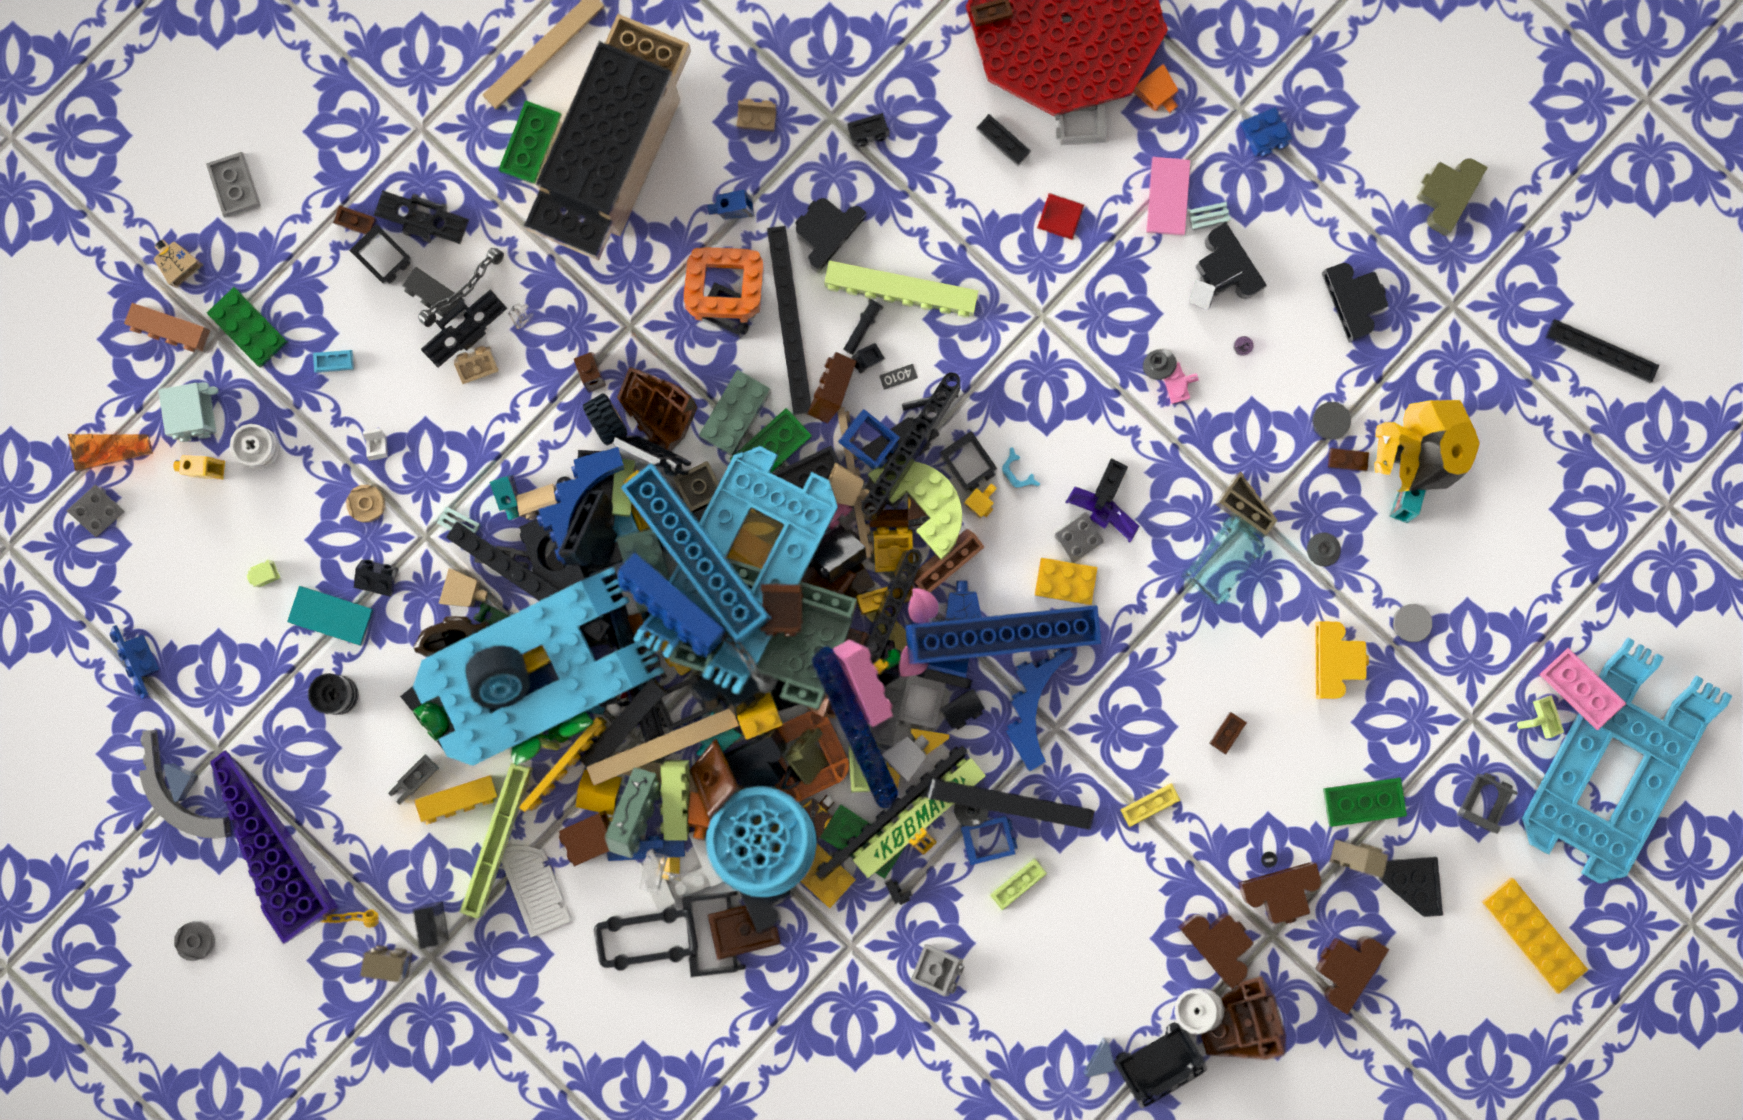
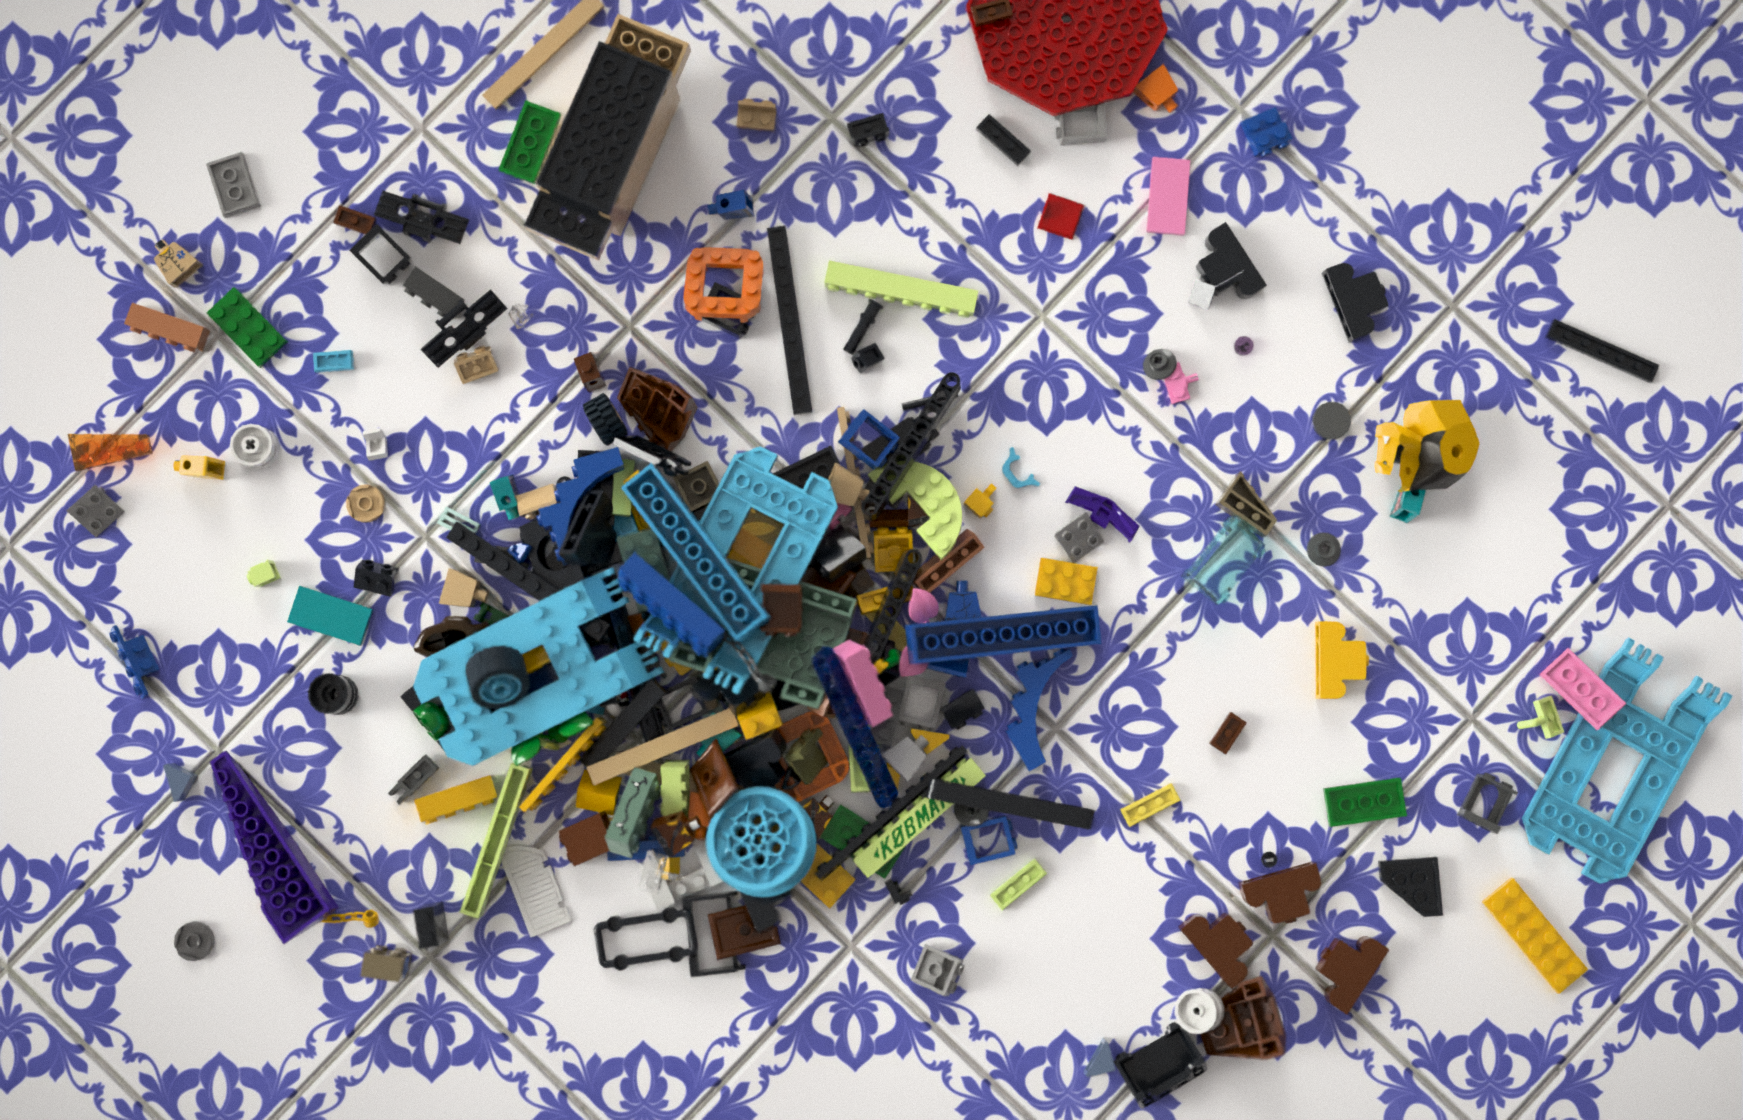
light grey arch [139,730,232,838] -> none
light aqua container [158,382,219,442] -> none
dark grey piece [418,248,504,327] -> none
sand green brick [699,369,771,456] -> none
green plate [730,408,812,473] -> none
black brick [795,198,867,274] -> none
reddish brown wedge [807,352,856,424] -> none
dark grey sticker [879,364,918,390] -> none
yellow tile [908,827,937,855] -> none
black beam [916,669,973,689] -> none
black window [939,431,998,492] -> none
black hinge [1094,458,1128,511] -> none
light aqua tile [1189,202,1231,230] -> none
reddish brown plate [1328,448,1369,472] -> none
dark tan wedge [1330,840,1388,878] -> none
light grey tile [1393,604,1432,642] -> none
olive brick [1416,158,1488,236] -> none
none -> blue tile [507,543,532,563]
none -> reddish brown torso [650,811,701,858]

